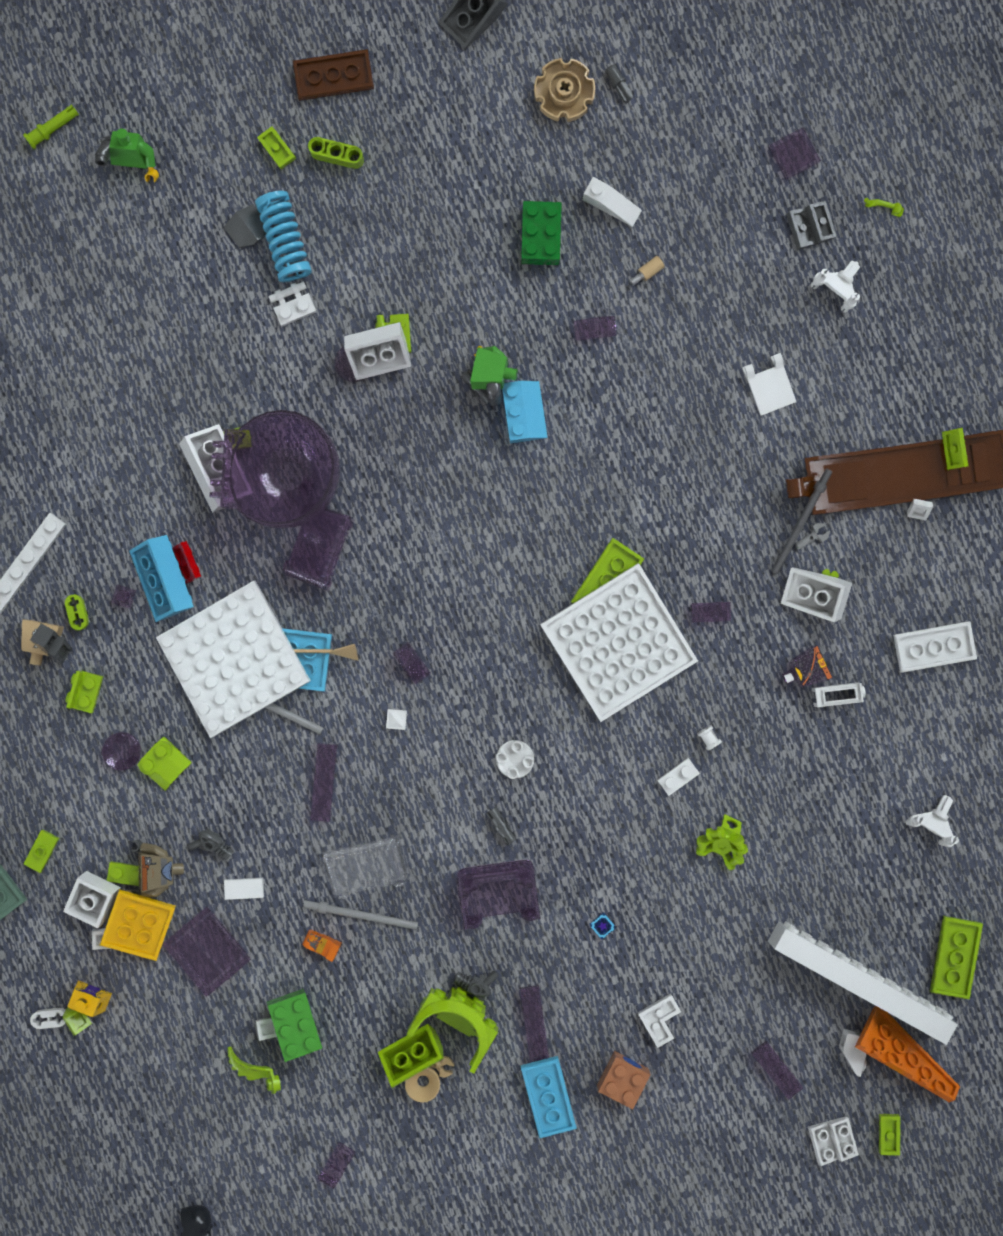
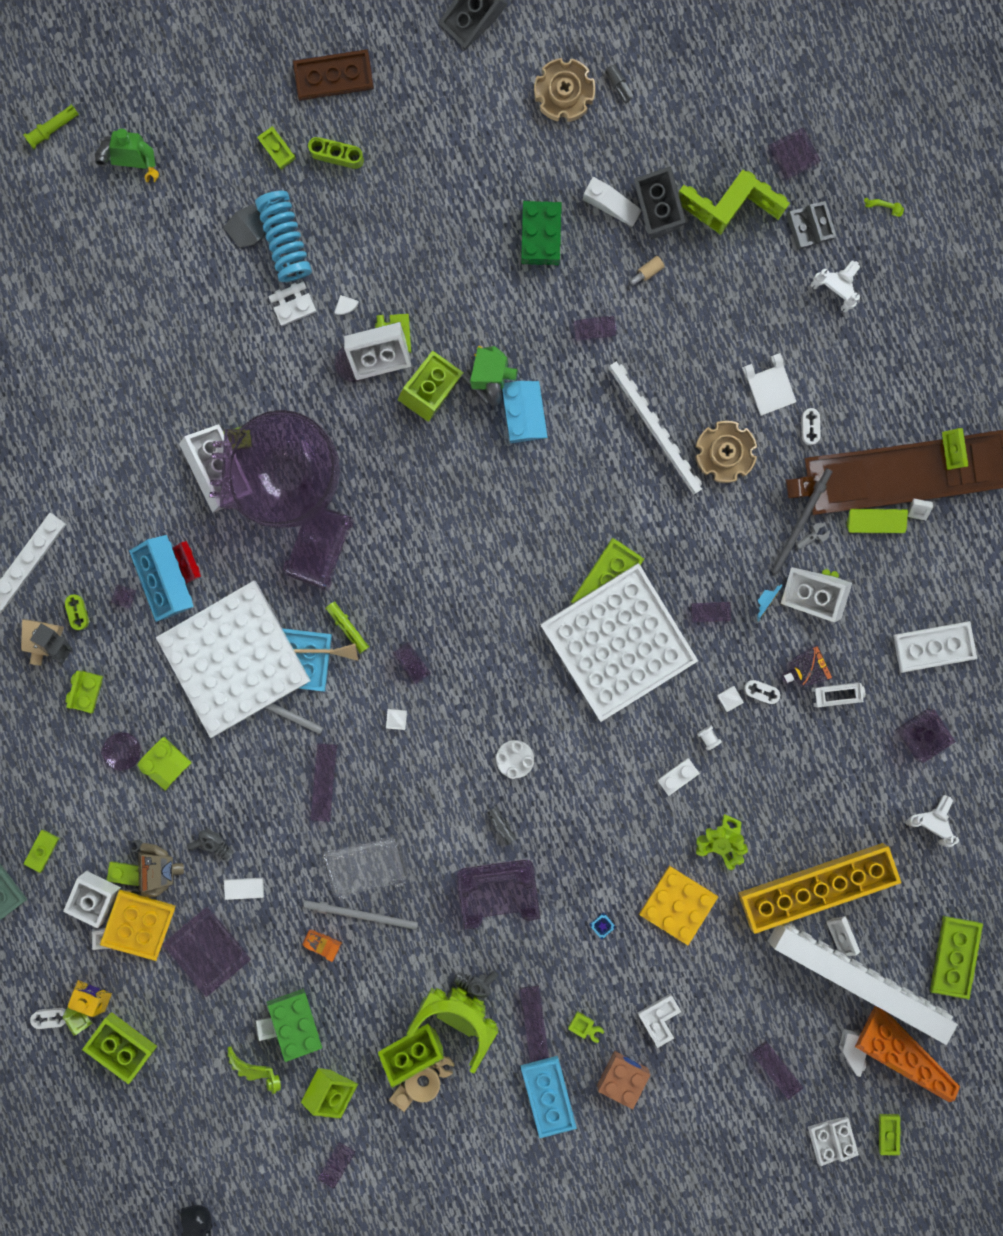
none -> lime brick [82,1012,158,1084]
none -> lime slope [301,1068,358,1119]
none -> lime pin [325,601,370,654]
none -> white tile [334,295,359,315]
none -> tan plate [389,1083,413,1112]
none -> lime slope [397,351,464,422]
none -> lime plate [568,1011,604,1043]
none -> white plate [609,361,702,495]
none -> dark grey slope [634,166,686,239]
none -> yellow plate [639,865,718,945]
none -> lime bracket [678,169,790,235]
none -> tan piece [695,421,757,483]
none -> white tile [717,686,744,712]
none -> yellow brick [738,843,901,934]
none -> white beam [744,680,780,704]
none -> medium azure piece [757,585,782,622]
none -> white beam [801,408,821,445]
none -> white plate [826,916,860,957]
none -> lime slope [847,509,908,533]
none -> clear purple brick [896,708,956,763]

